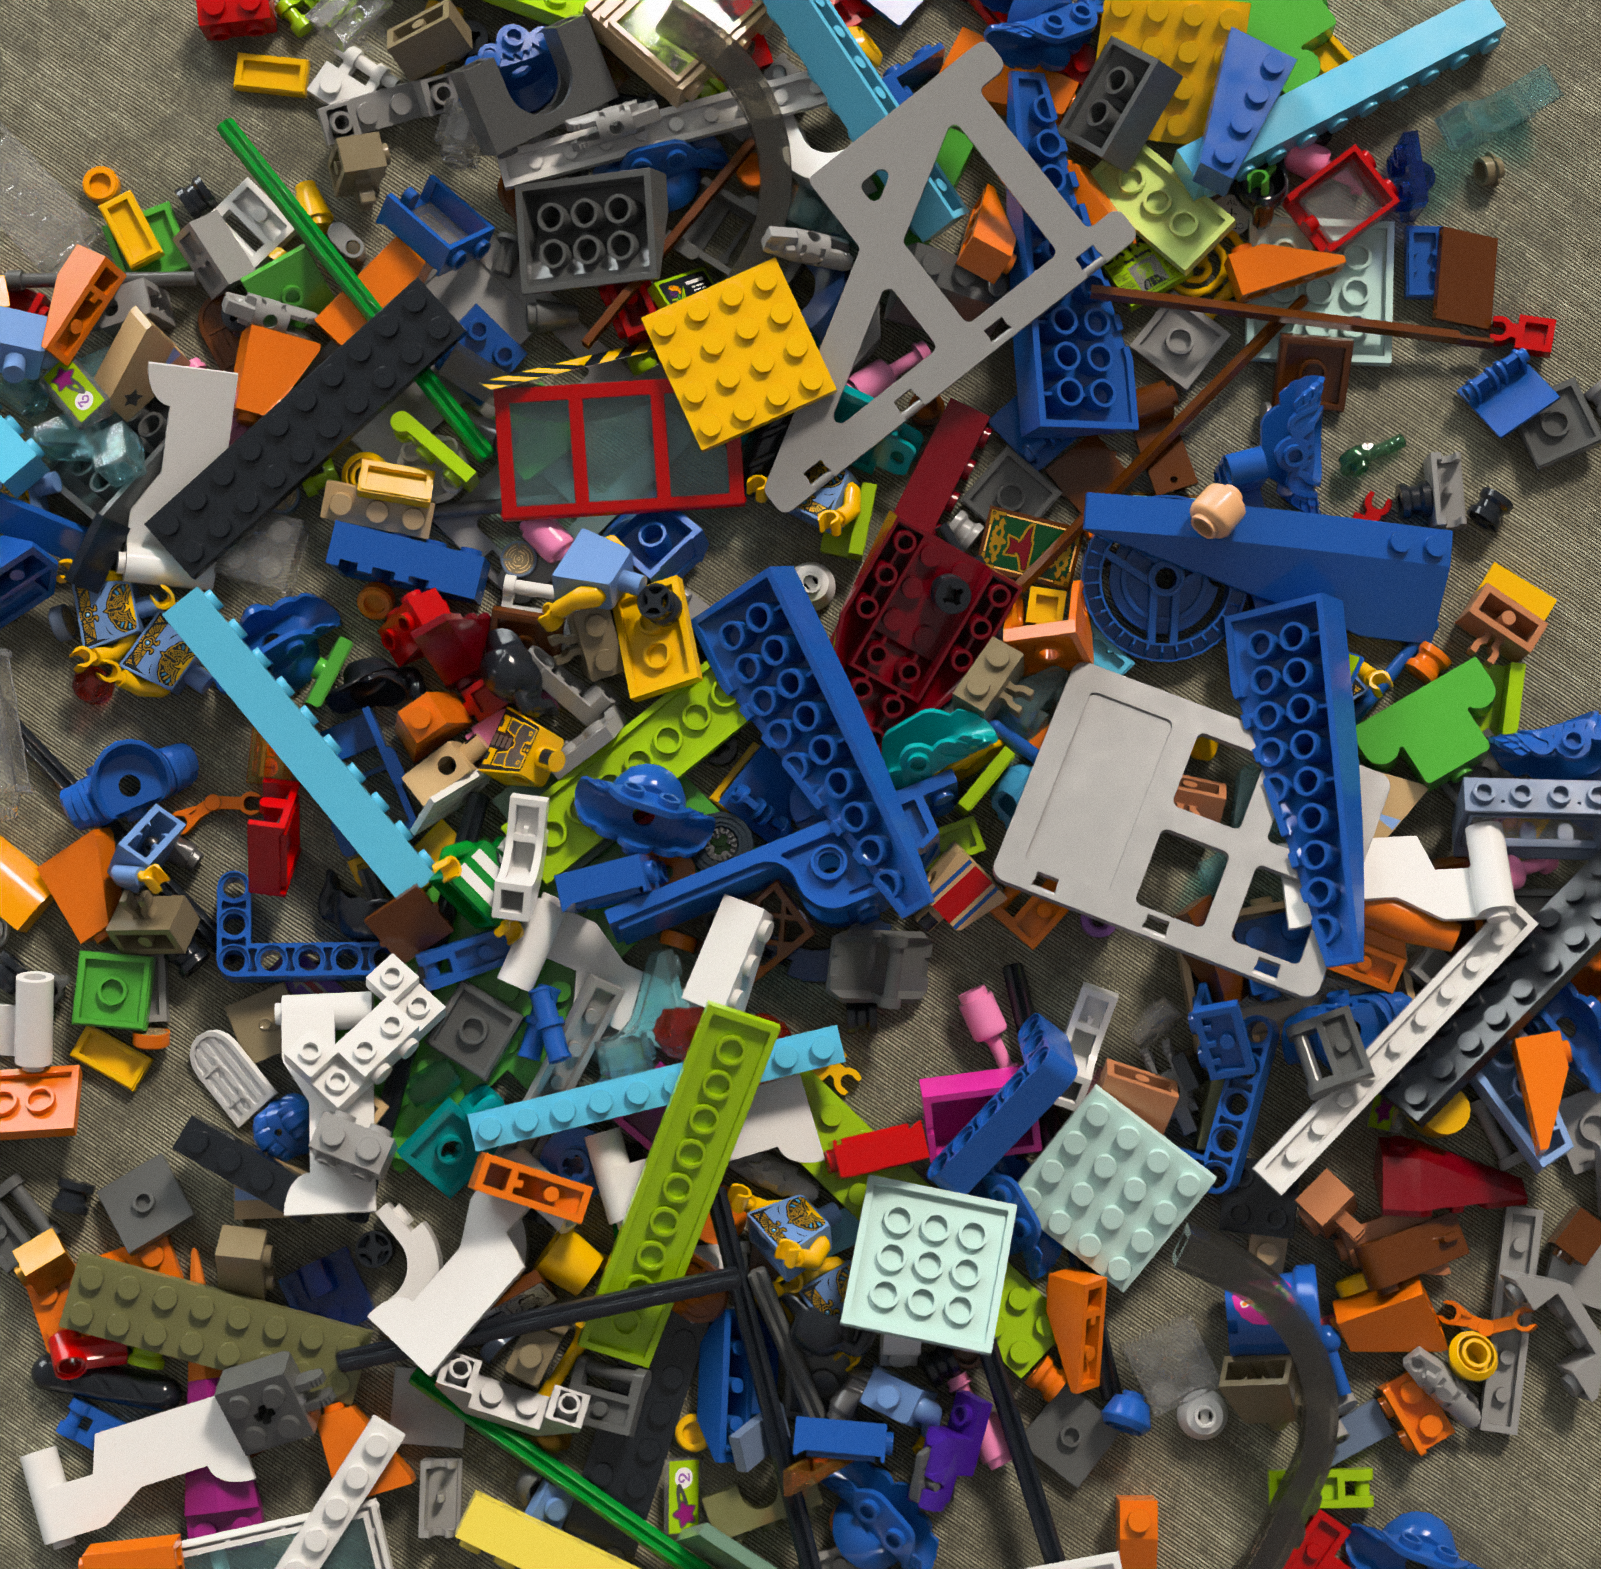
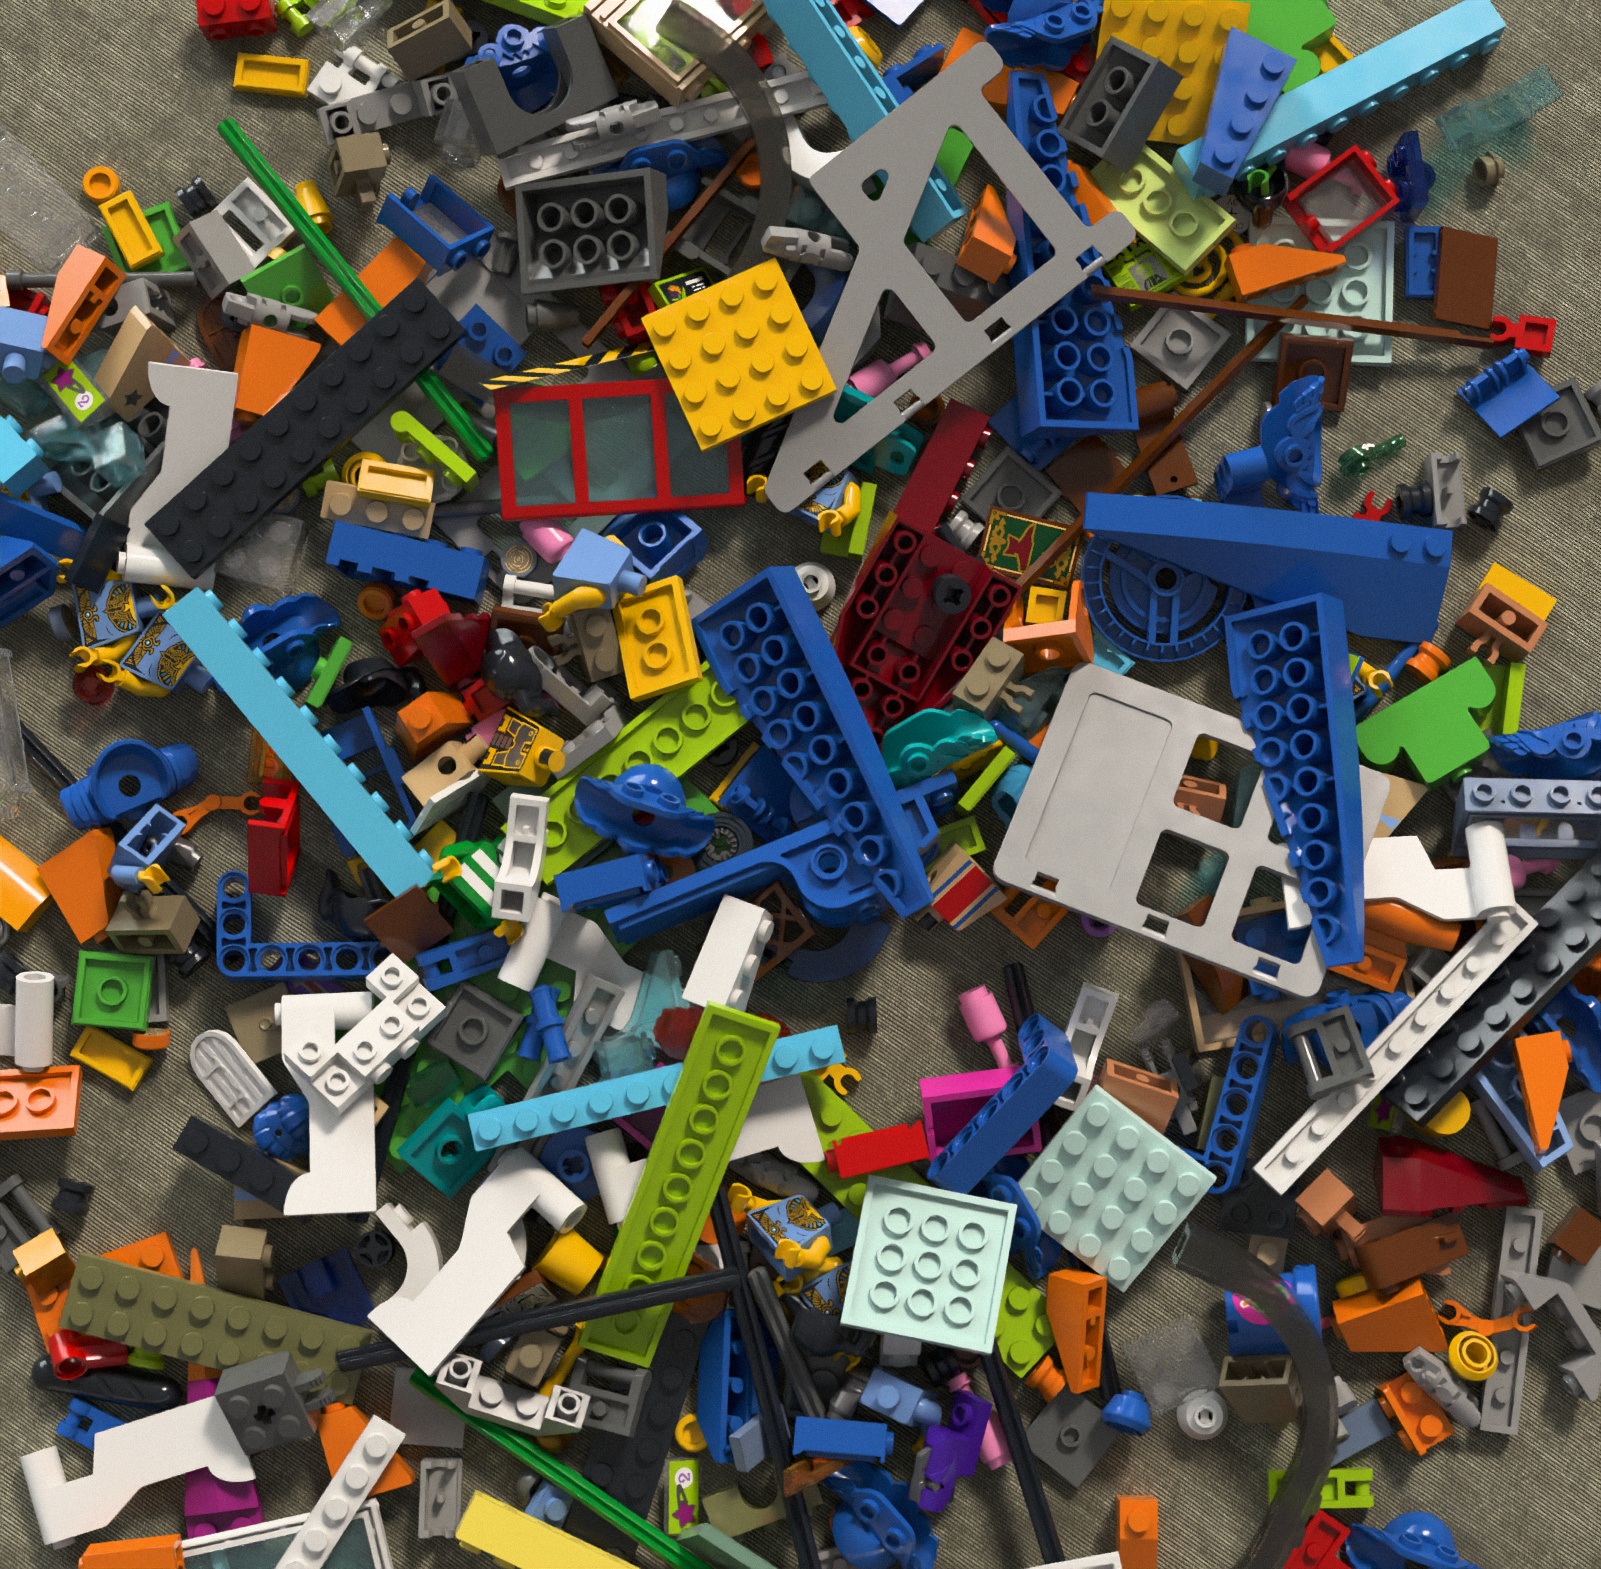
dark grey plate [96,1153,197,1256] -> none
light grey brick [308,1110,398,1182] -> none
light grey piece [328,222,367,265] -> none
orange slope [468,1151,593,1224] -> none
black wheel [637,583,682,627] -> none
orange tile [659,929,698,954] -> none
dark grey shield [825,929,933,1009] -> none
blue bracket [1188,982,1256,1081] -> none
light nougat head [1190,483,1246,539] -> none
blue bar [1321,1325,1352,1397] -> none

